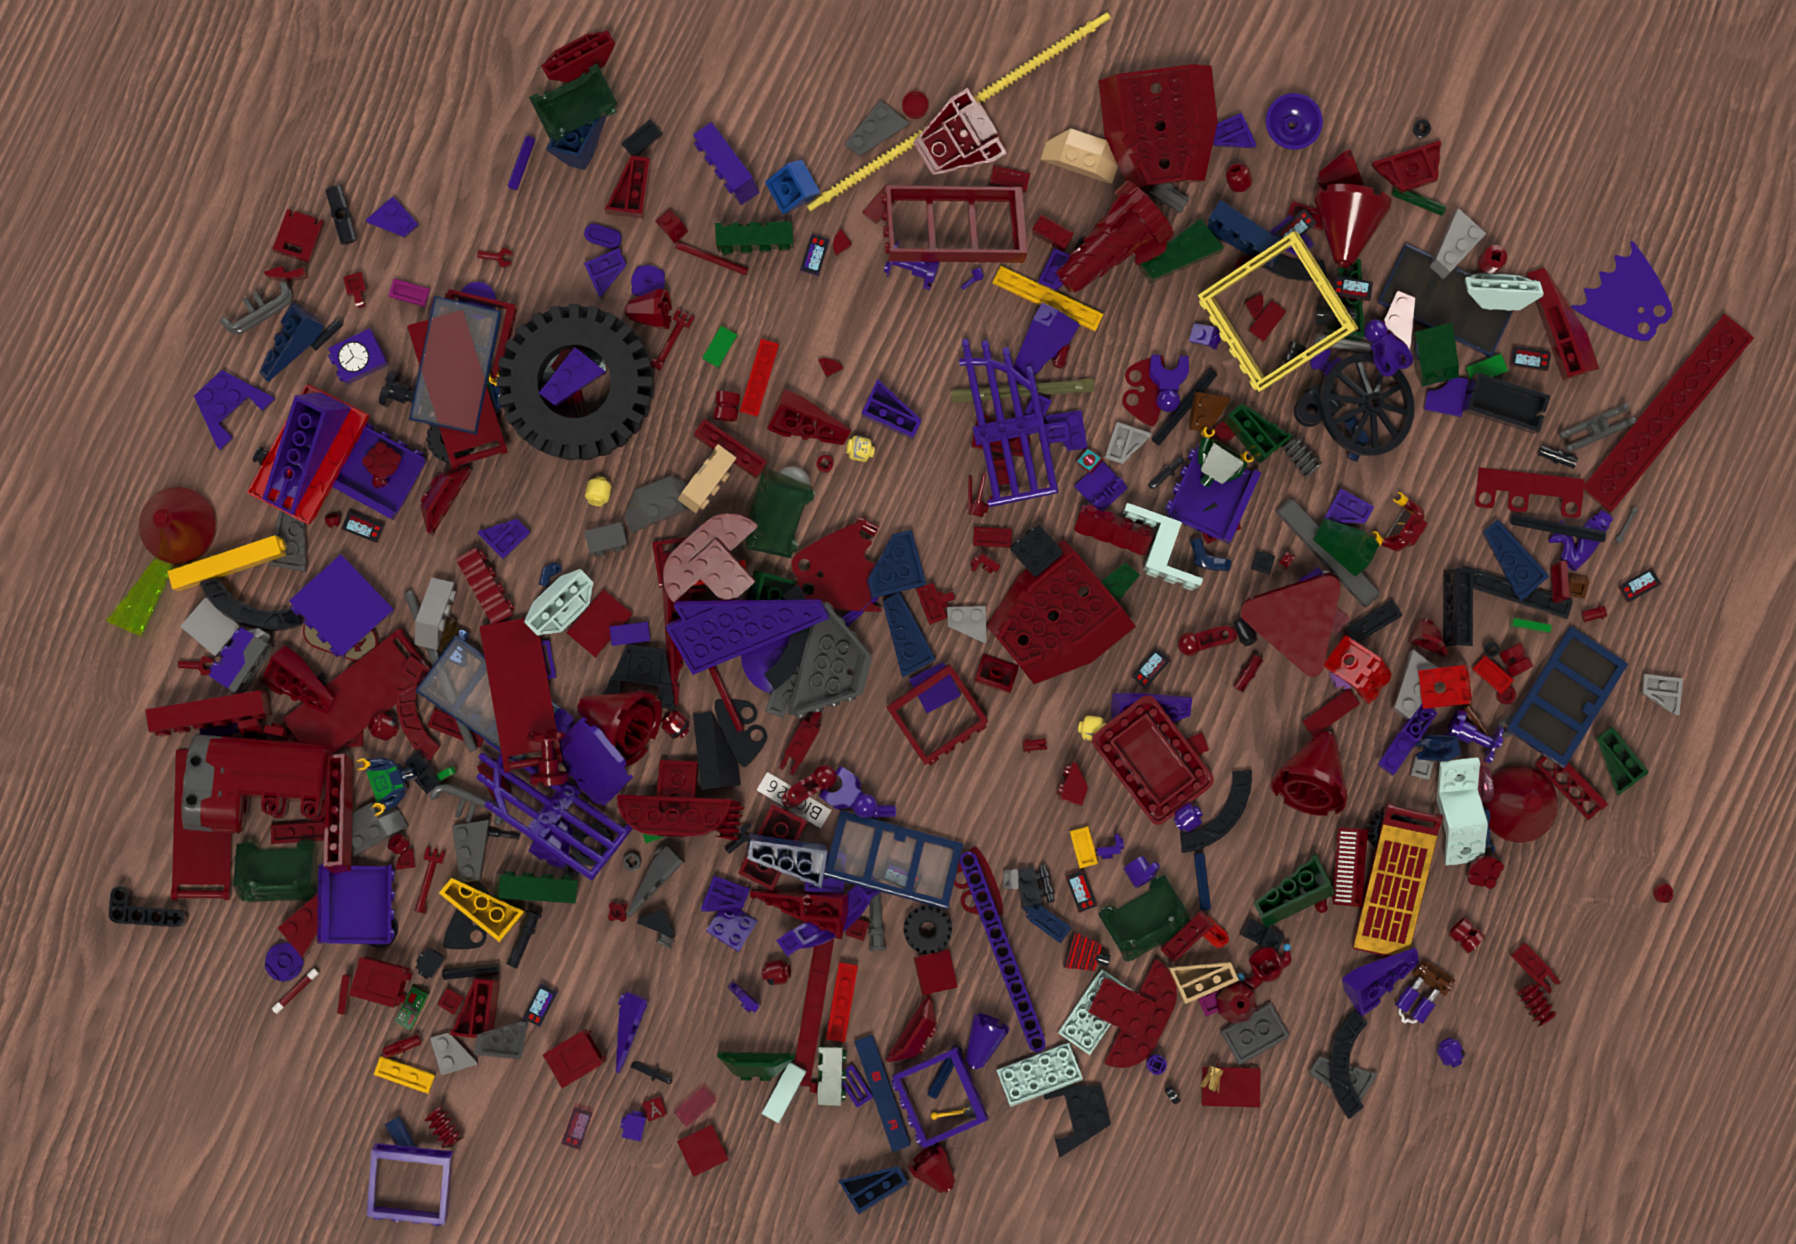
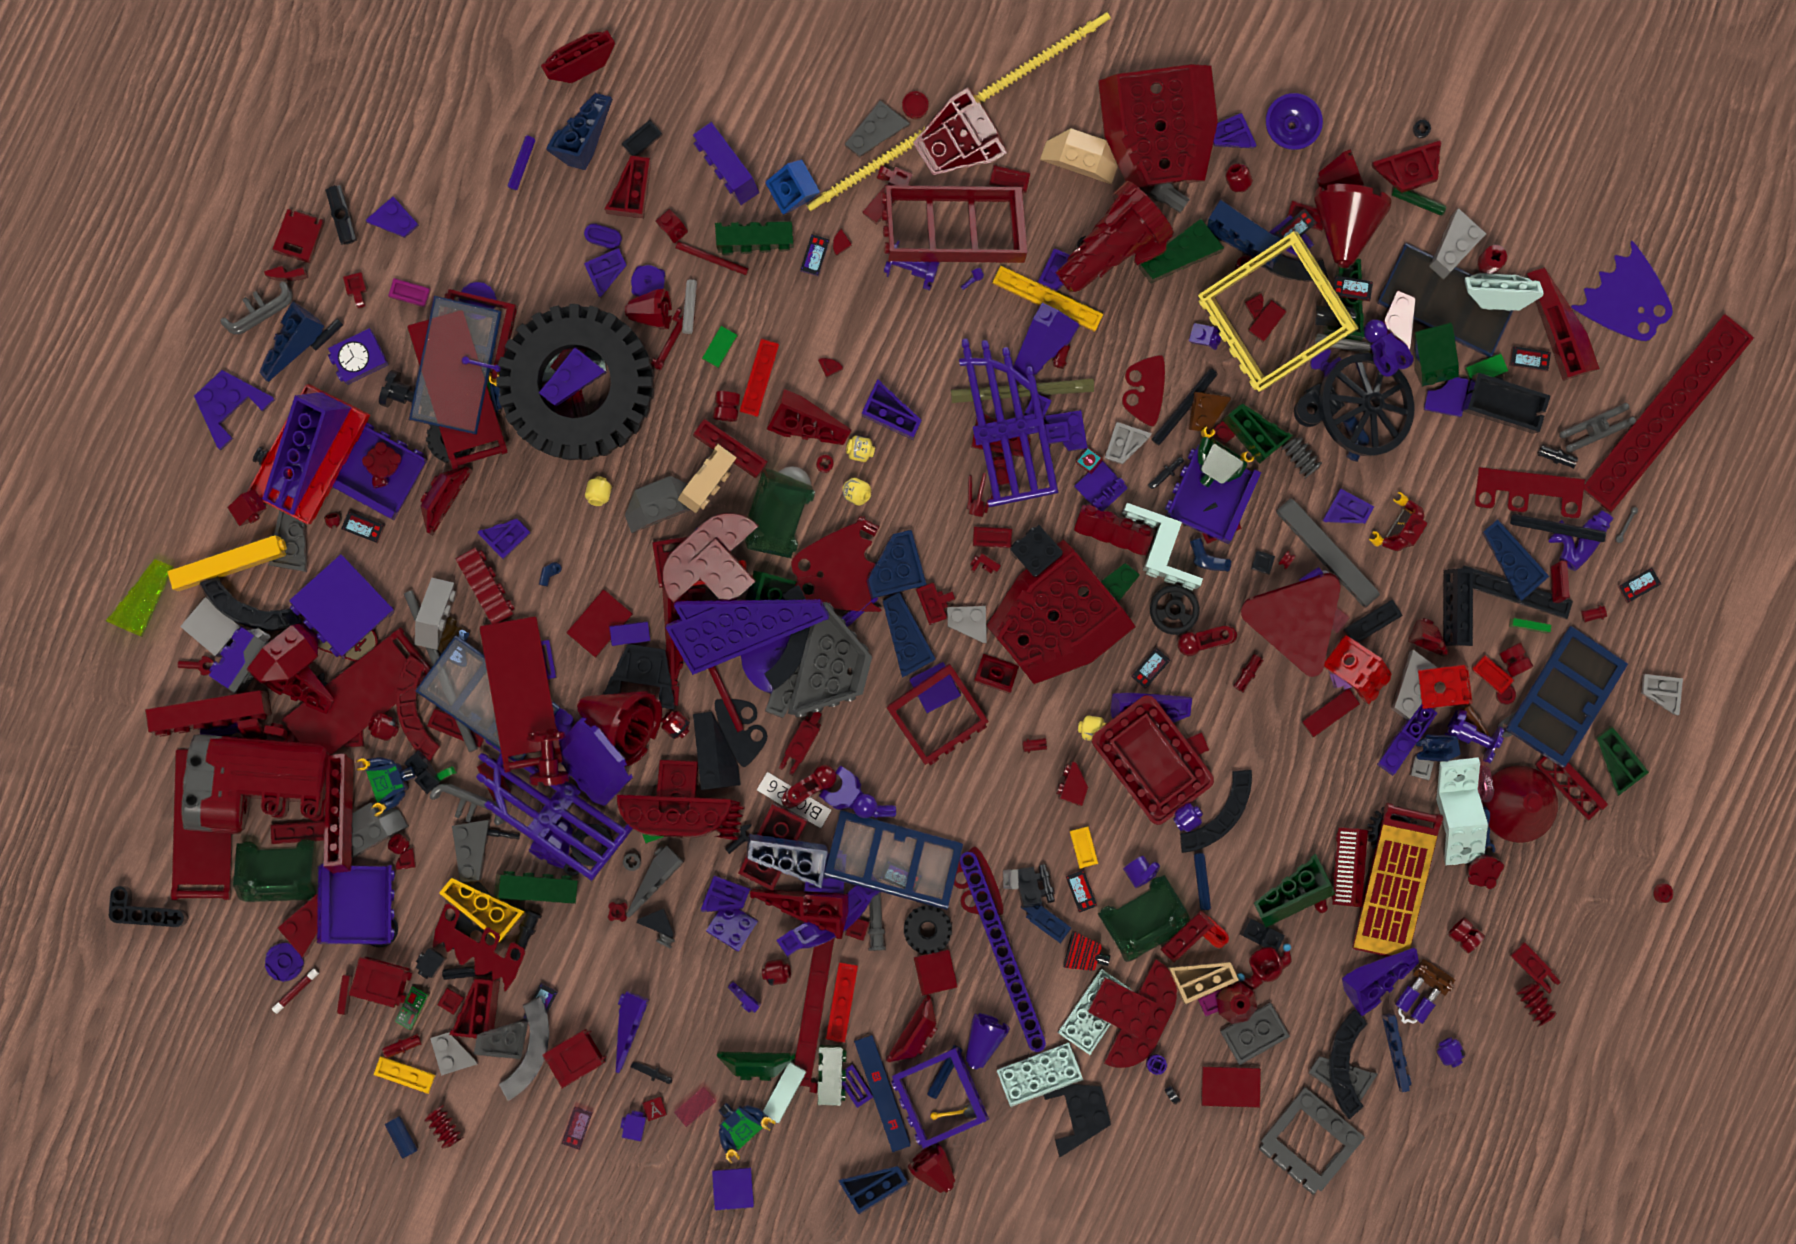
dark red cone [139,487,217,564] -> none
window [367,1143,453,1226] -> none
dark red hinge [414,846,446,914] -> none
dark red bar [477,248,514,268] -> none
light aqua wedge [524,569,593,636] -> none
clear green windscreen [529,64,618,142] -> none
dark grey brick [584,522,629,557] -> none
dark red tile [677,1124,729,1177] -> none
dark red brick [1032,214,1074,252] -> none
dark purple bracket [1096,834,1124,859] -> none
dark purple piece [1149,354,1189,413] -> none
pearl gold piece [1200,1062,1223,1093] -> none
black cone [1233,617,1258,647] -> none
dark red cone [1271,731,1348,816] -> none
black wheel [1282,341,1307,363] -> none
dark green slope [1312,518,1380,577] -> none
black hinge [1484,642,1500,657] -> none
reddish brown slope [1568,573,1590,599] -> none
none -> dark red head [227,489,267,526]
none -> dark red wedge [247,623,318,683]
none -> dark red piece [433,903,525,992]
none -> dark purple hinge [462,356,501,372]
none -> tile [499,996,549,1101]
none -> light grey axle [682,280,697,334]
none -> dark purple tile [712,1167,754,1210]
none -> torso [718,1102,776,1164]
none -> light yellow head [843,478,871,506]
none -> dark red plate [877,166,913,186]
none -> black wheel [1150,585,1200,635]
none -> dark grey hinge [1259,1087,1365,1195]
none -> dark blue wing [1382,1014,1412,1093]

